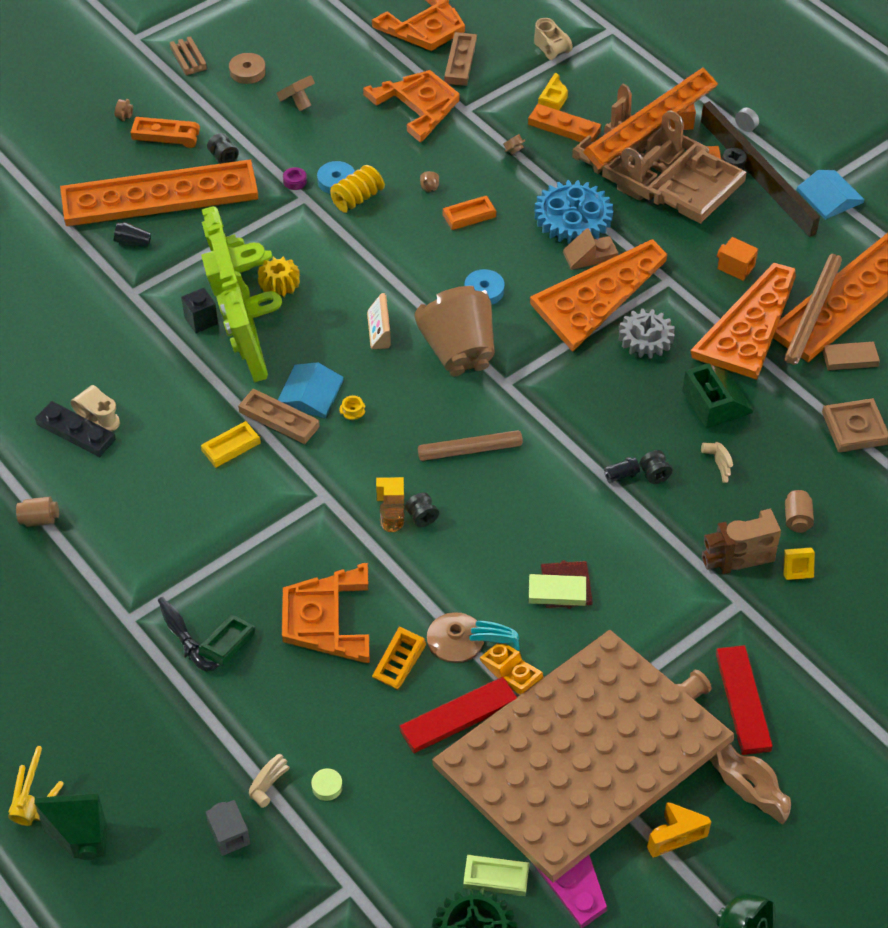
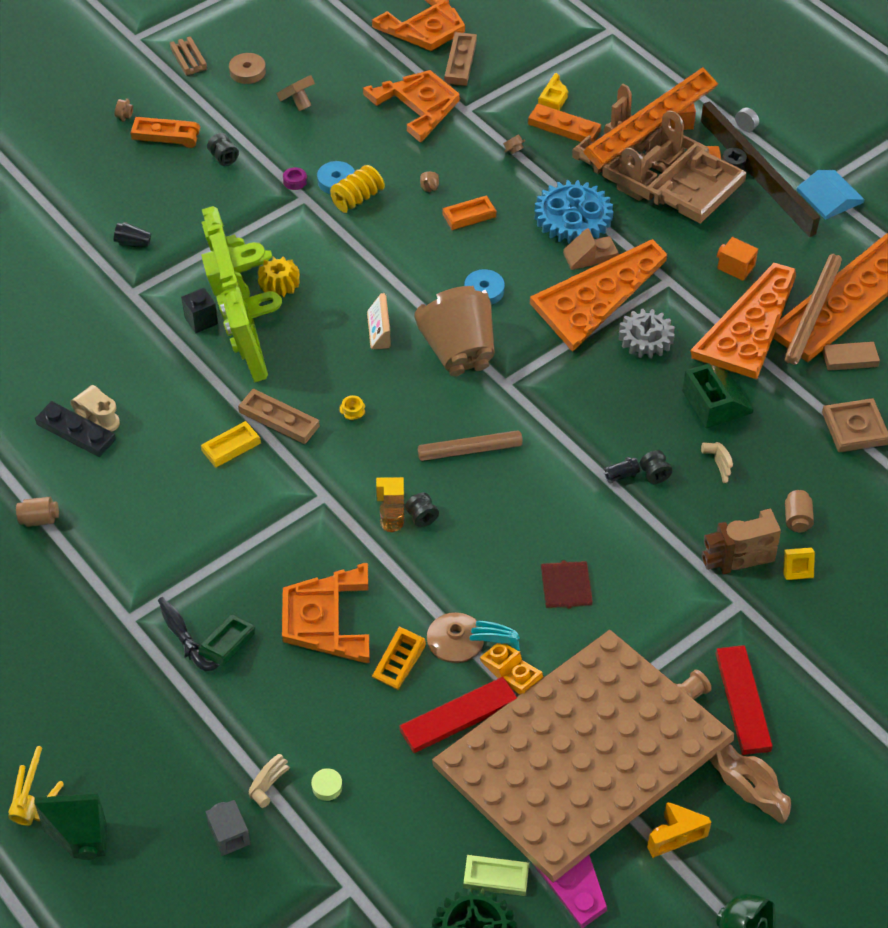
orange plate [60,160,259,226] -> none
dark azure slope [278,362,343,418] -> none
yellowish green tile [529,574,586,606] -> none
tan piece [534,18,572,60] -> none

